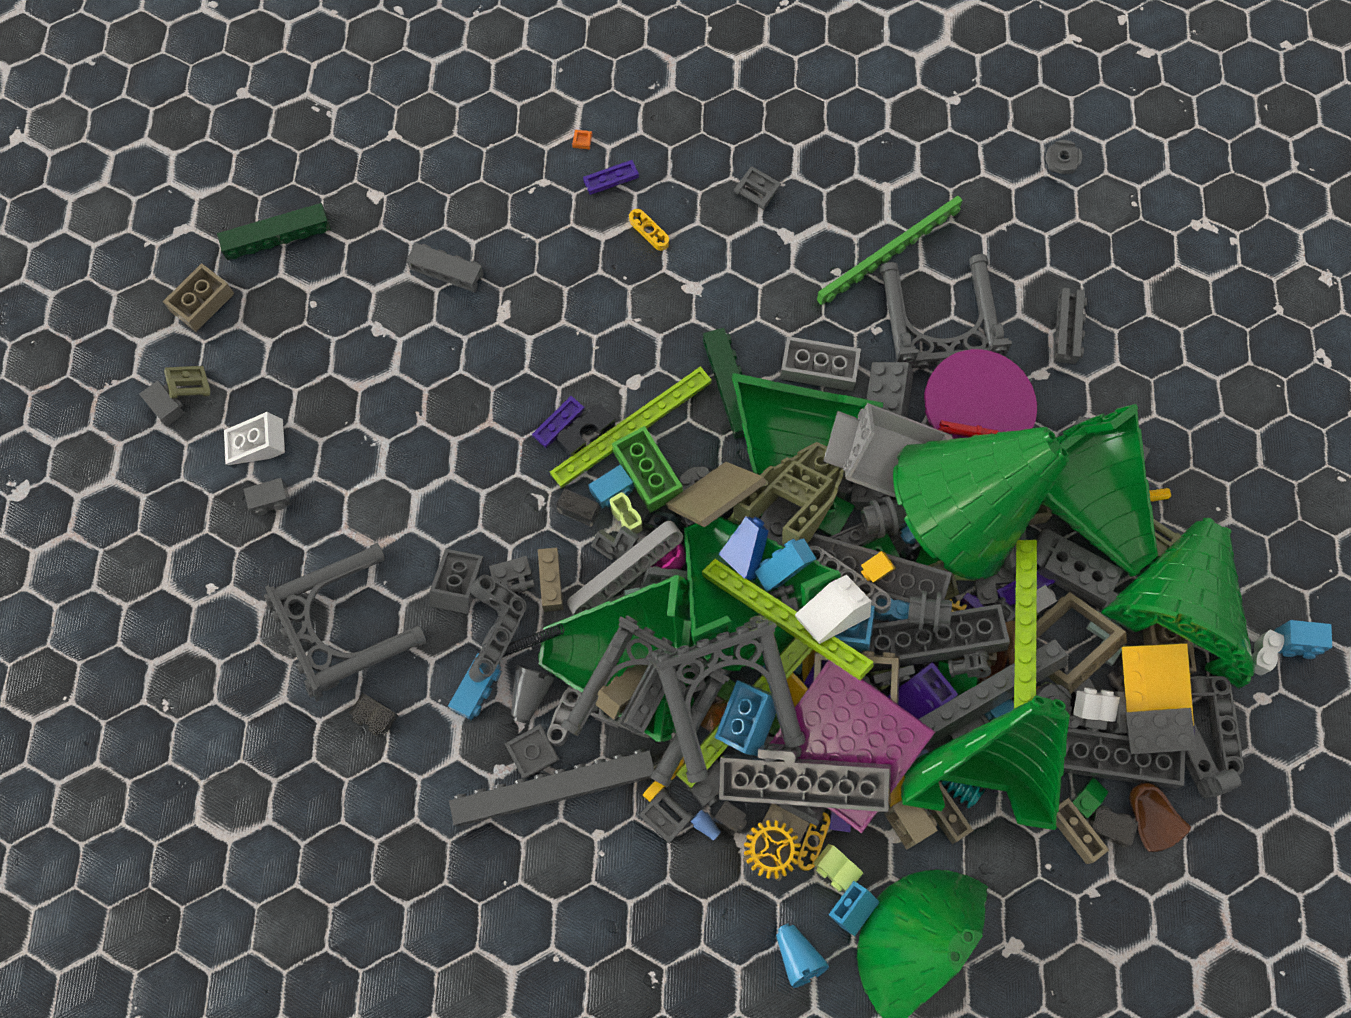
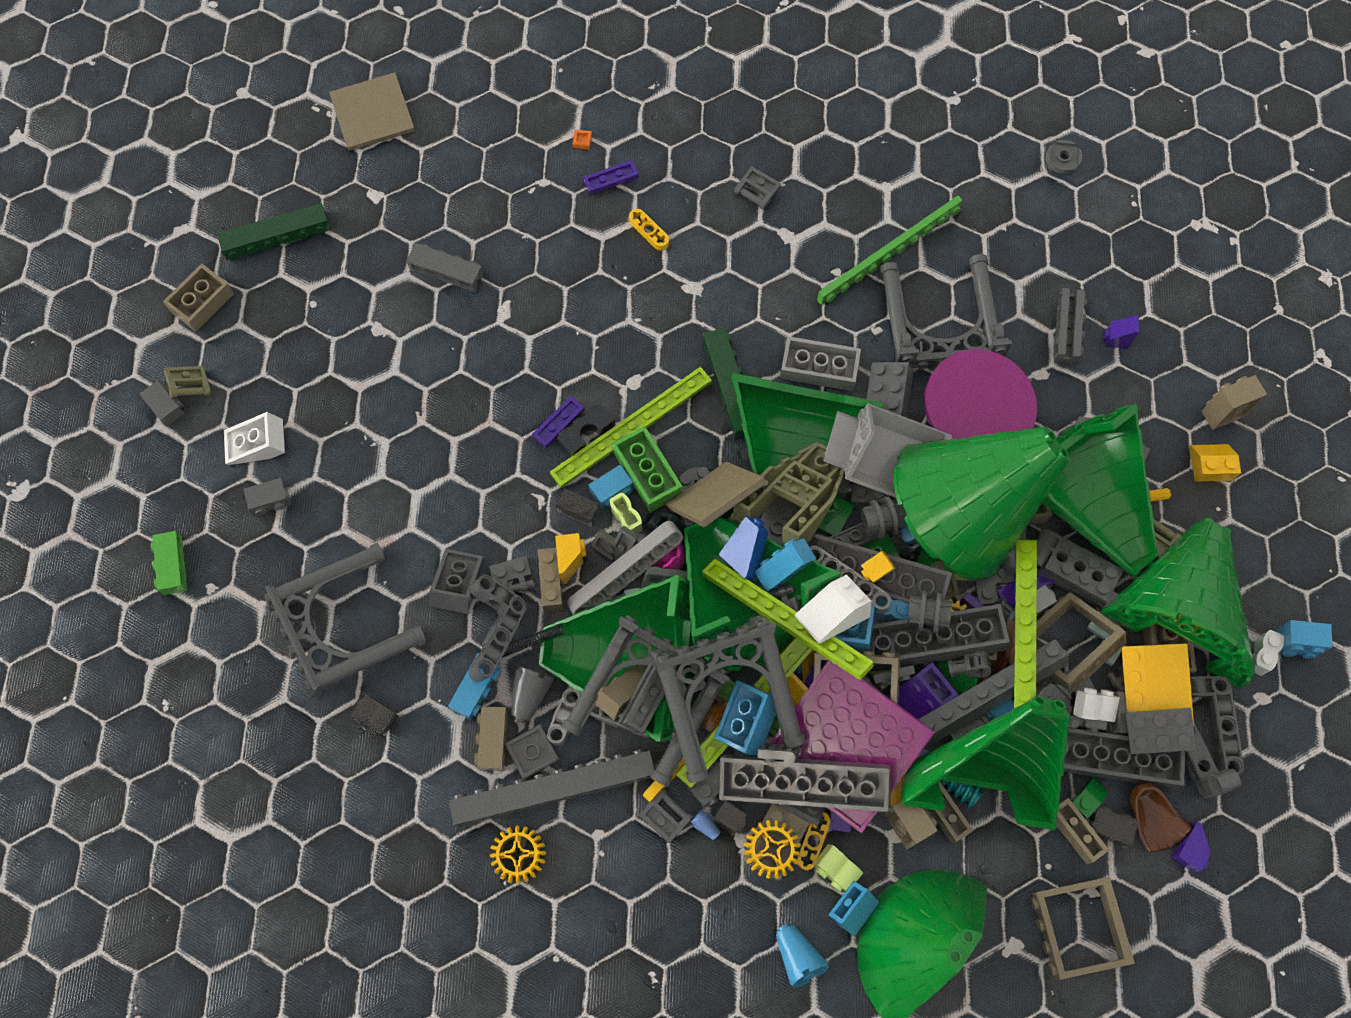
red pin [938,420,999,437] -> none
none -> bright green brick [151,531,187,595]
none -> dark tan tile [329,72,415,151]
none -> dark tan brick [474,707,508,771]
none -> yellow gear [490,826,546,884]
none -> yellow slope [555,533,586,584]
none -> dark tan window [1031,877,1135,980]
none -> dark purple slope [1103,315,1139,349]
none -> dark purple slope [1172,822,1211,873]
none -> yellow slope [1190,444,1241,482]
none -> dark tan brick [1201,375,1267,430]

